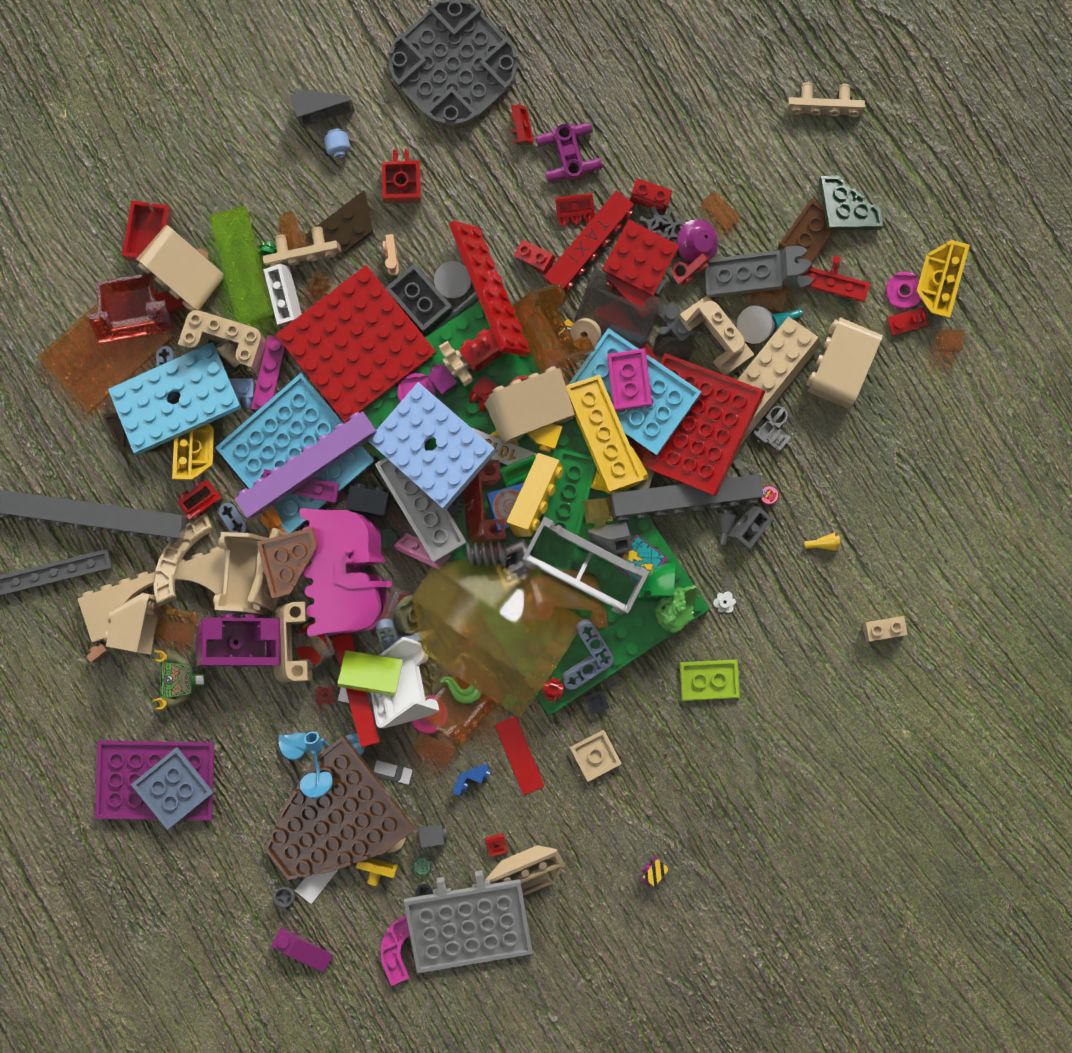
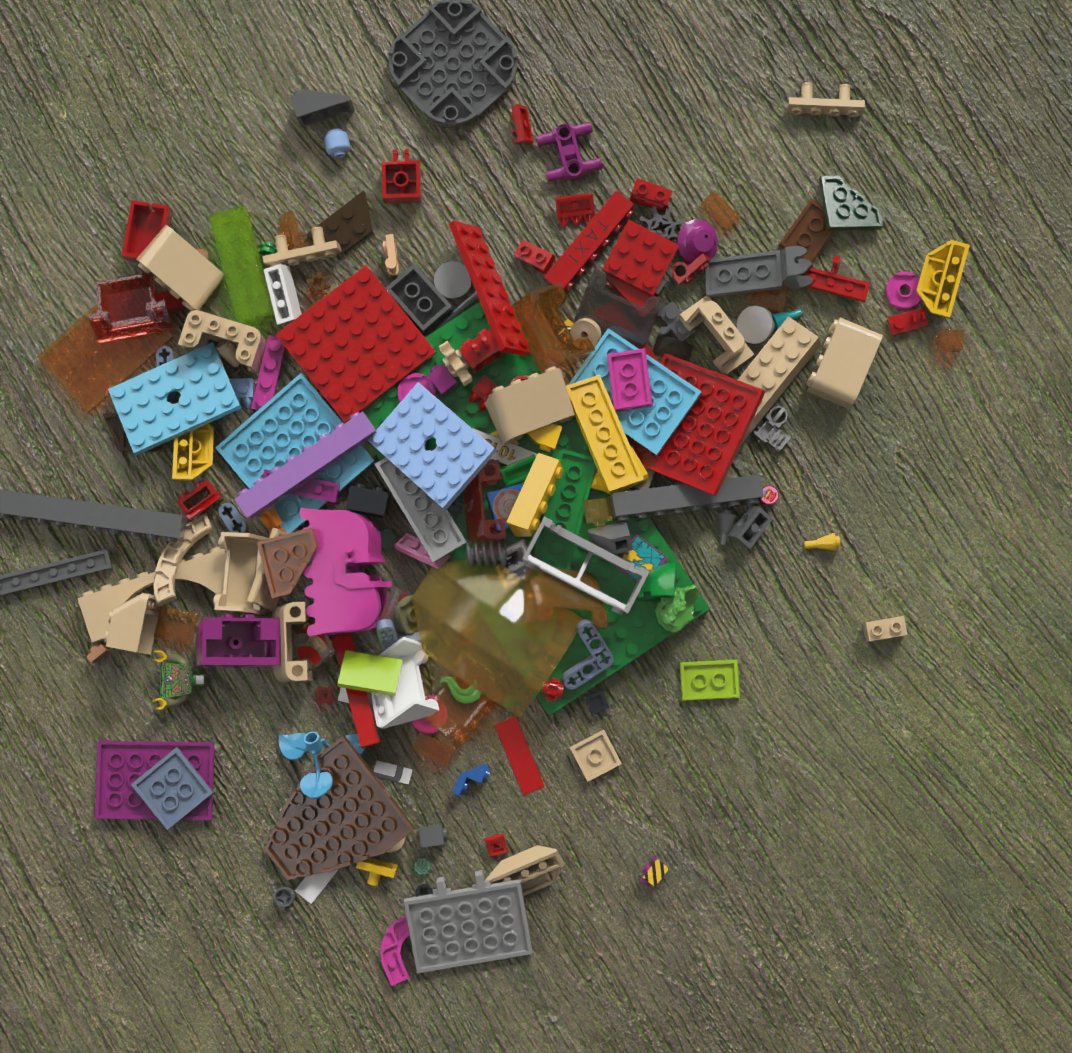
magenta slope [271,927,333,972] -> none
white plant [713,592,736,613] -> none

